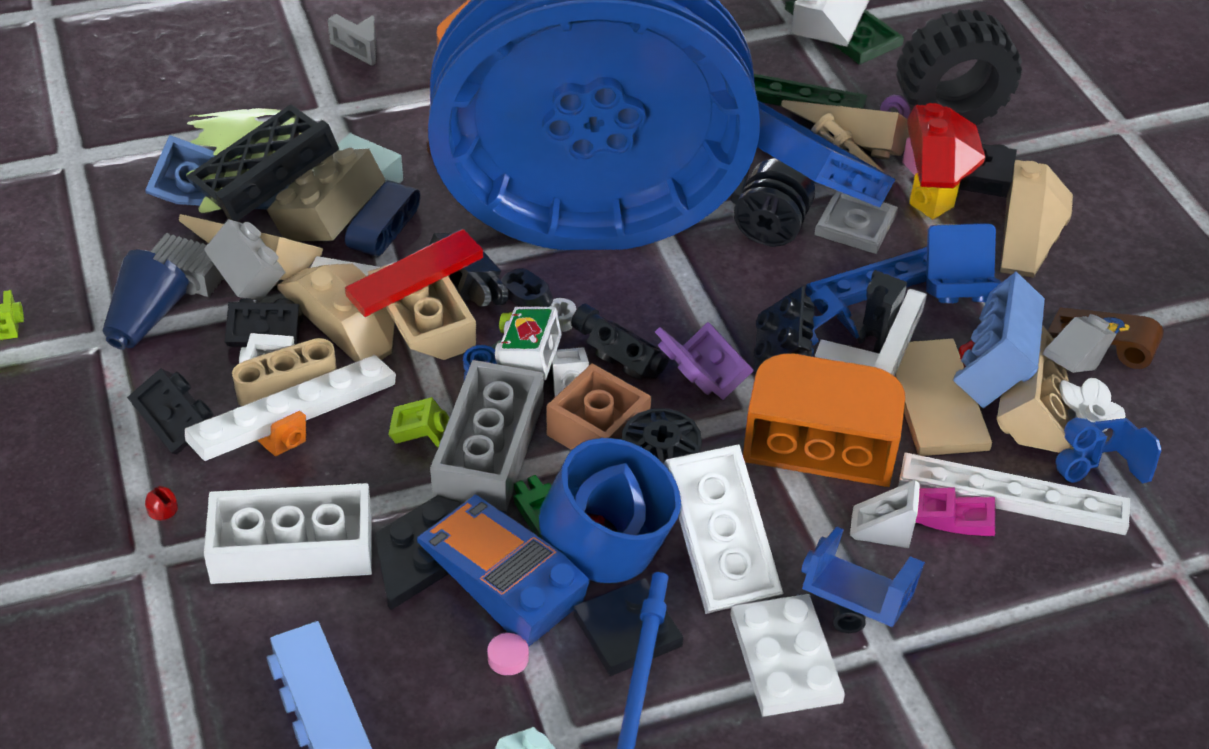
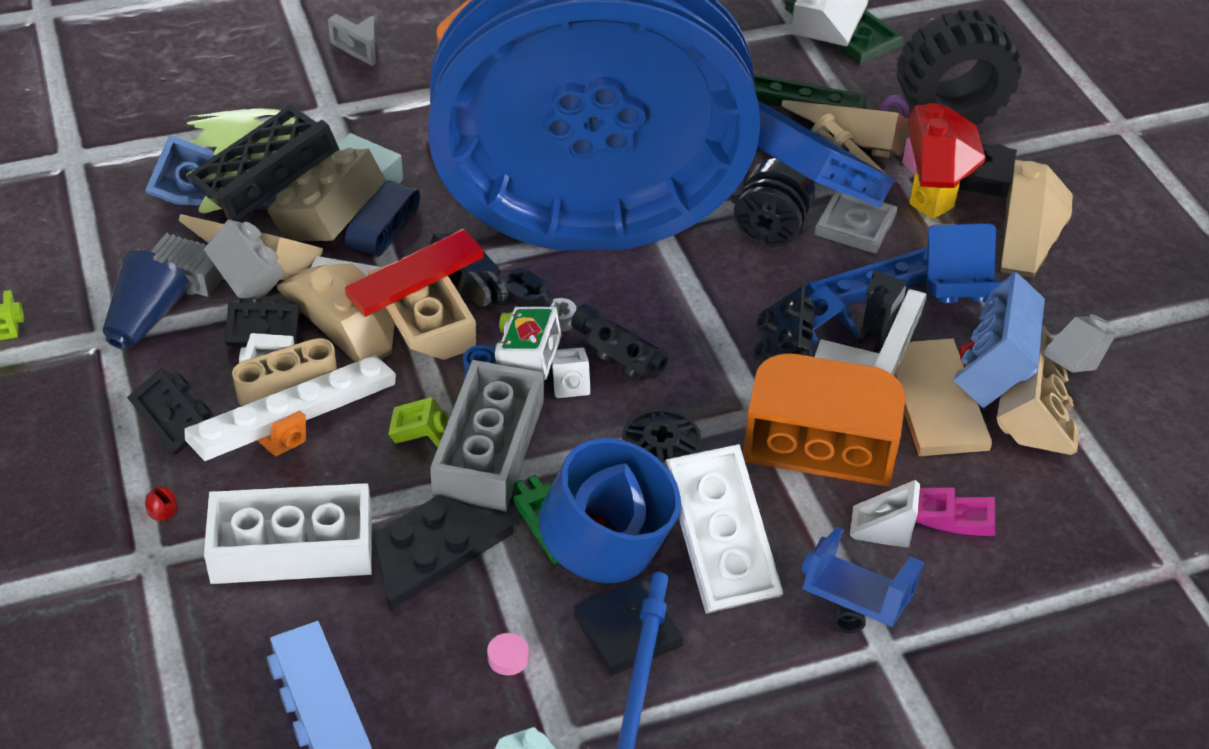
blue slope [417,494,590,647] -> none
nougat brick [547,363,651,450] -> none
medium lavender bracket [655,322,754,400] -> none
white plate [731,594,845,717] -> none
white tile [898,453,1131,535] -> none
reddish brown door [1048,307,1164,369] -> none
blue piece [1056,417,1161,483] -> none
white plate [1059,378,1125,432] -> none

